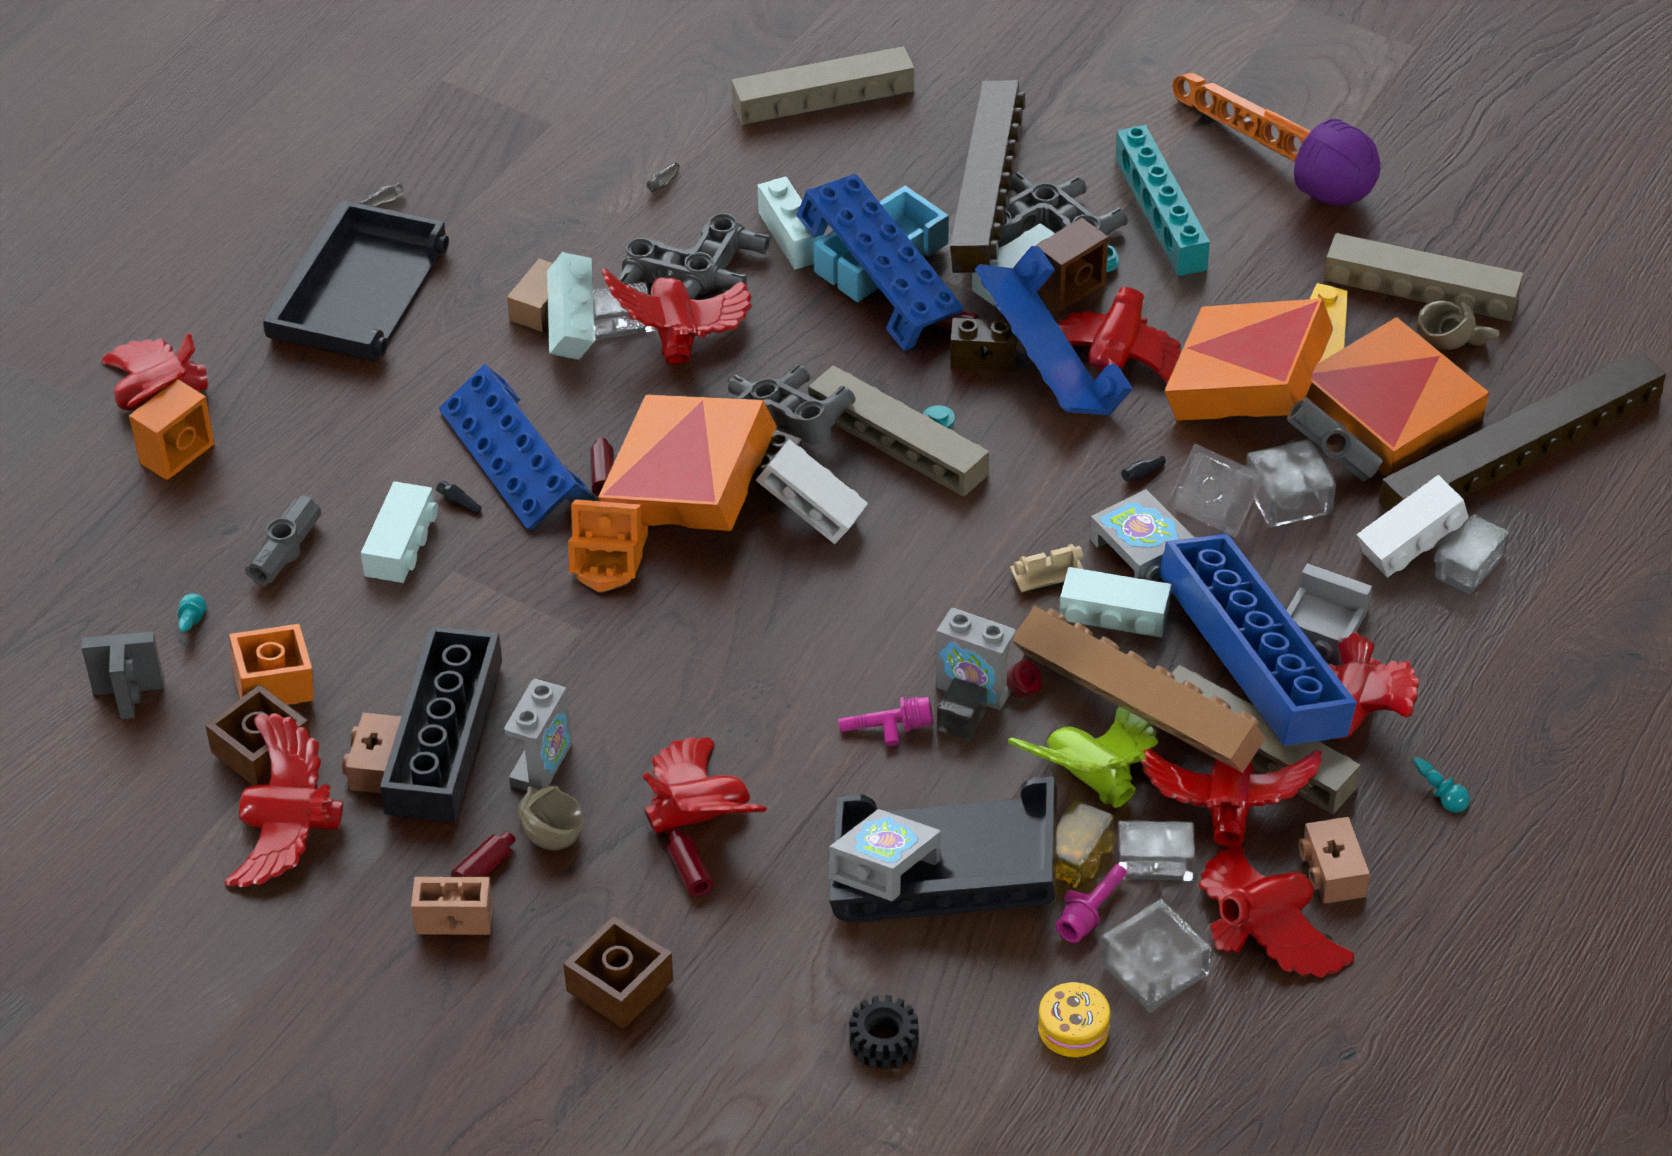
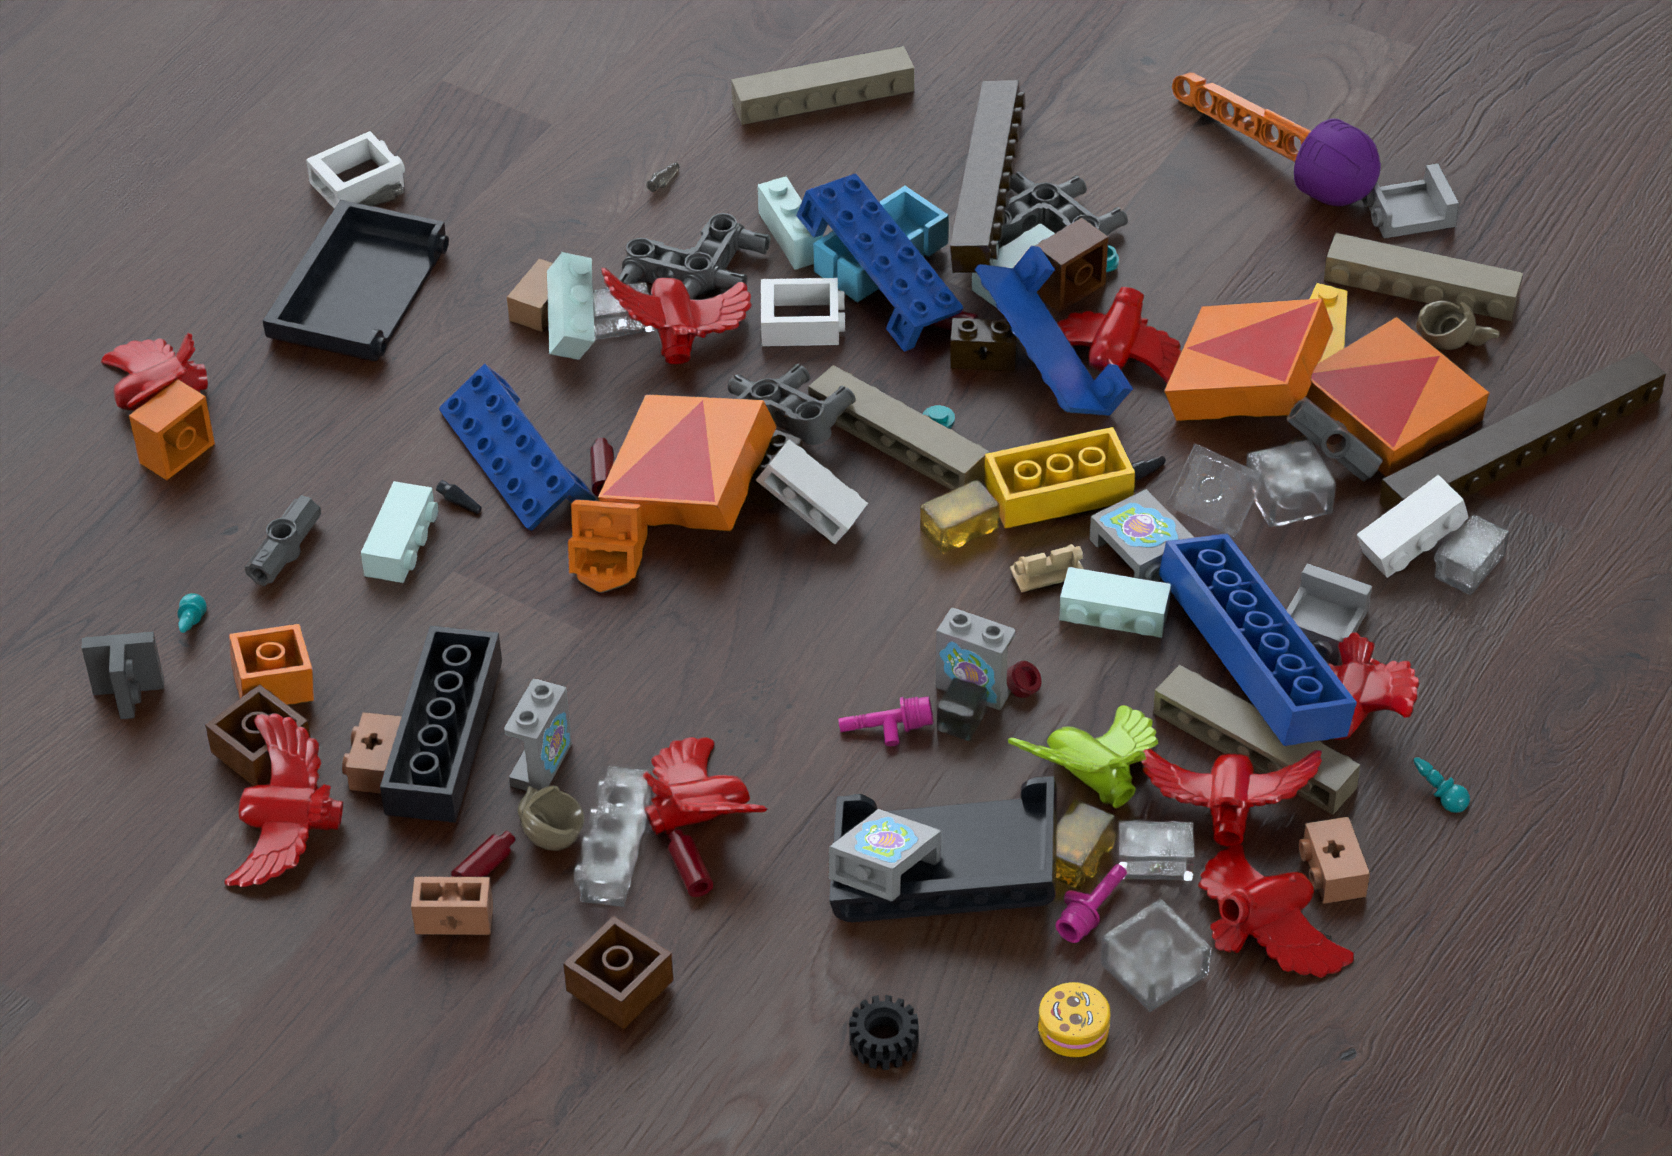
medium nougat brick [1012,605,1266,773] -> none
teal brick [1115,125,1210,276] -> none
none -> white window [306,131,405,209]
none -> clear brick [574,765,653,907]
none -> white window [761,278,845,346]
none -> clear yellow brick [920,480,1000,554]
none -> yellow brick [984,427,1135,529]
none -> light grey panel [1362,164,1459,238]

